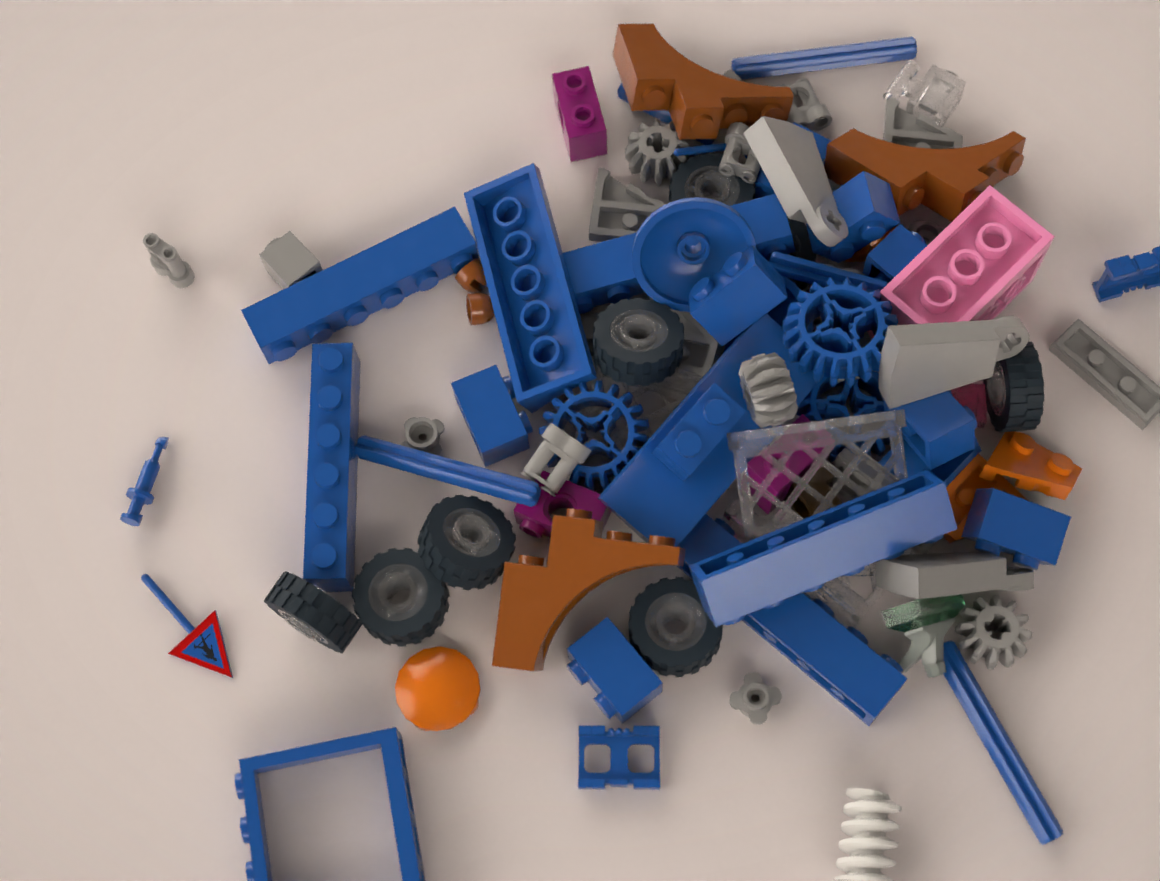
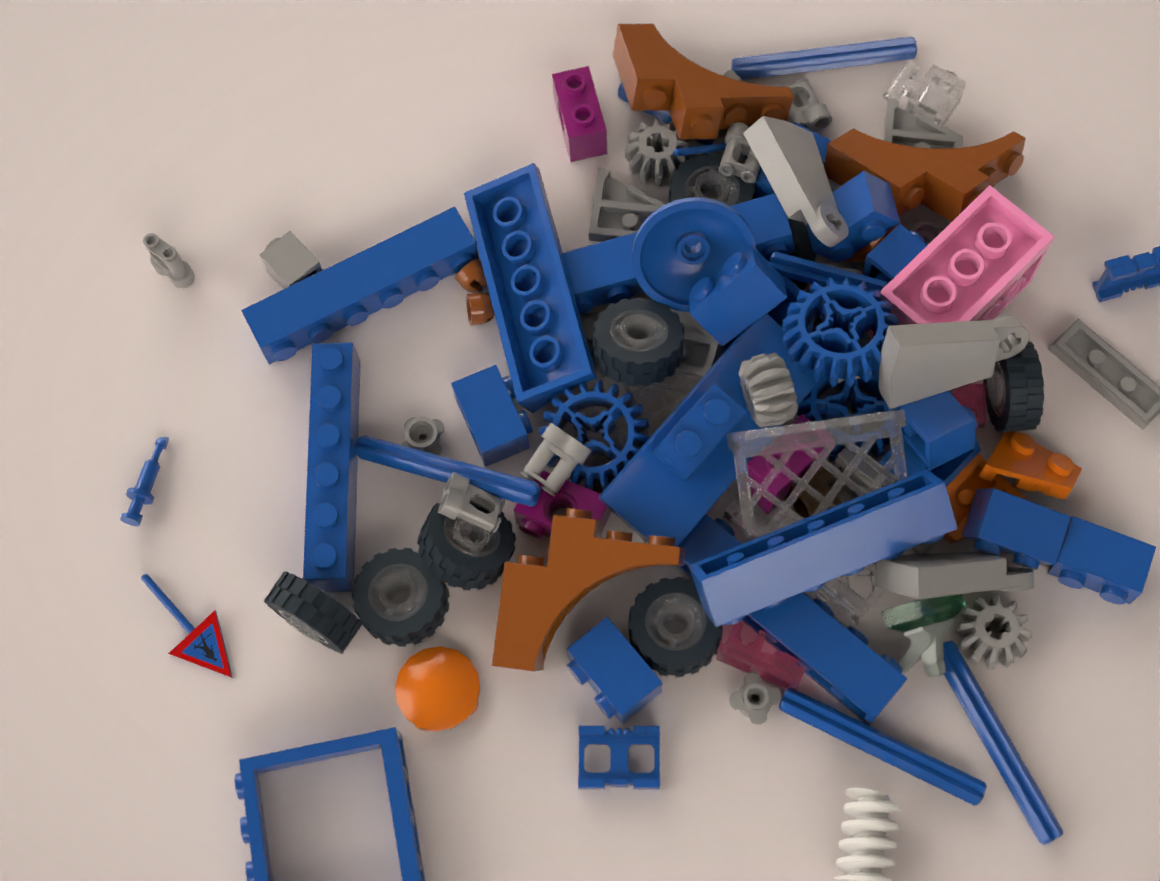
none -> light grey piece [438,472,505,533]
none -> clear pink plate [716,621,806,690]
none -> blue axle [779,688,987,805]
none -> blue brick [1048,516,1156,605]

